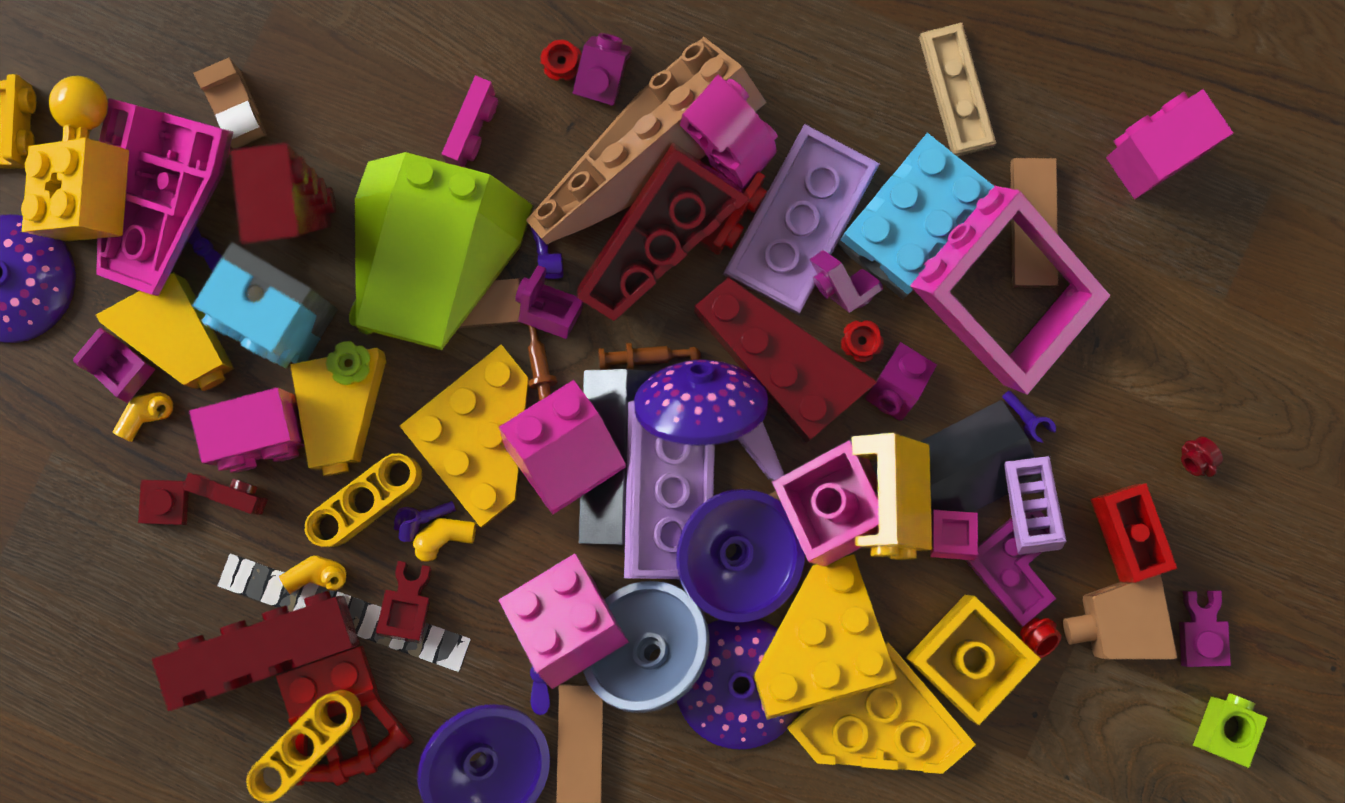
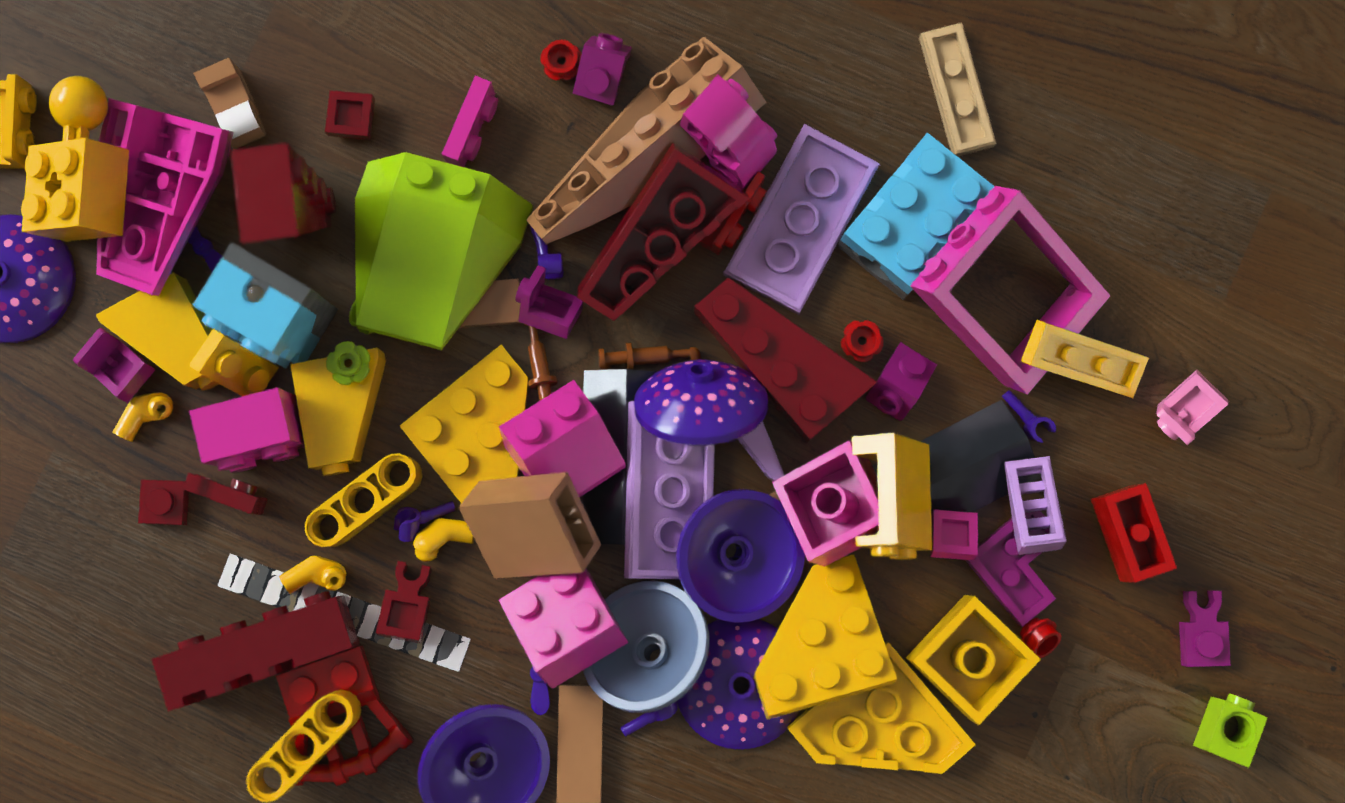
magenta bracket [809,250,883,313] -> none
medium nougat tile [1010,158,1058,288] -> none
medium nougat torso [1063,574,1177,659] -> none
dark pink brick [1106,89,1233,200] -> none
dark red plate [1181,436,1223,477] -> none
none -> yellow plate [188,329,279,397]
none -> dark red plate [325,90,375,140]
none -> medium nougat brick [459,472,601,578]
none -> dark purple hand [621,701,678,737]
none -> yellow plate [1021,320,1149,398]
none -> bright pink bracket [1156,370,1228,445]

